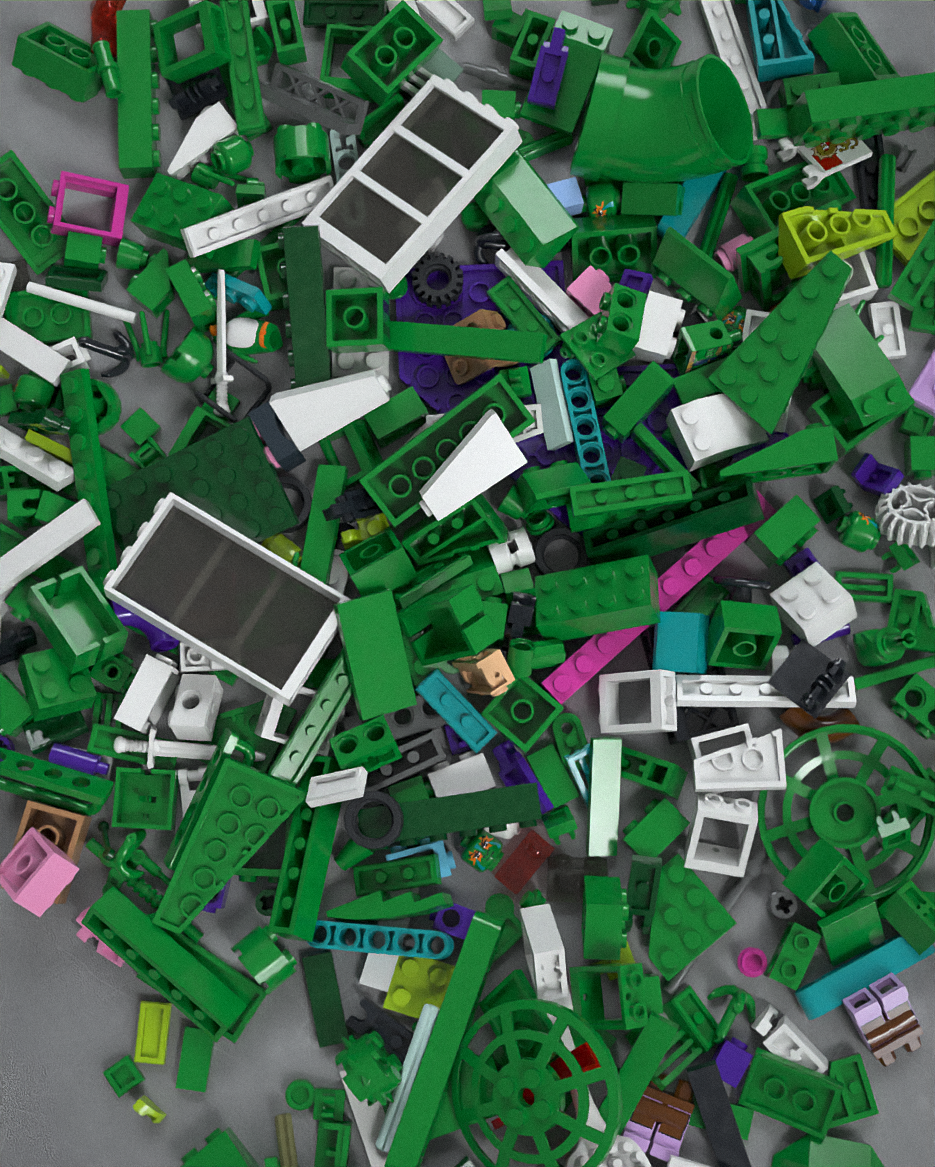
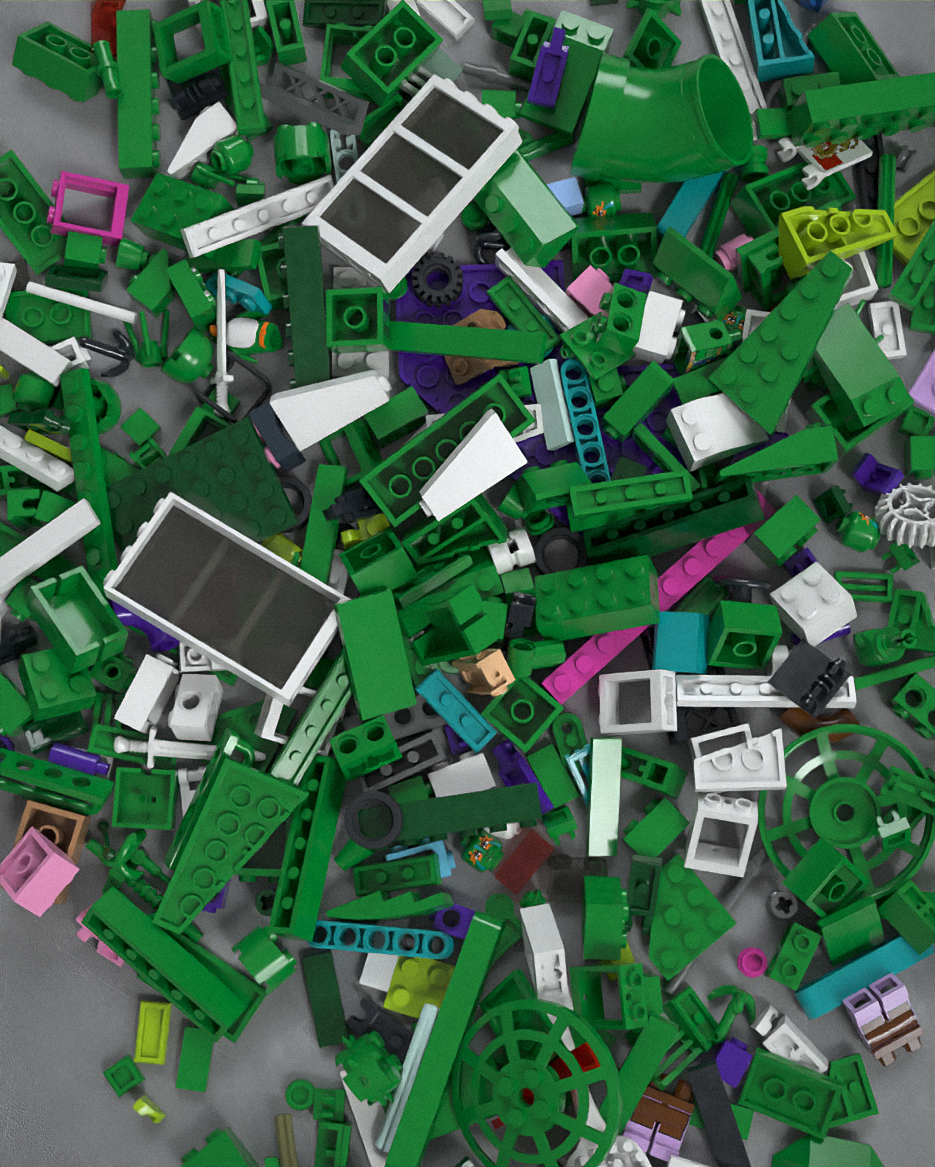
white tile [306,766,368,808] -> none
green hinge [621,183,685,216] -> none

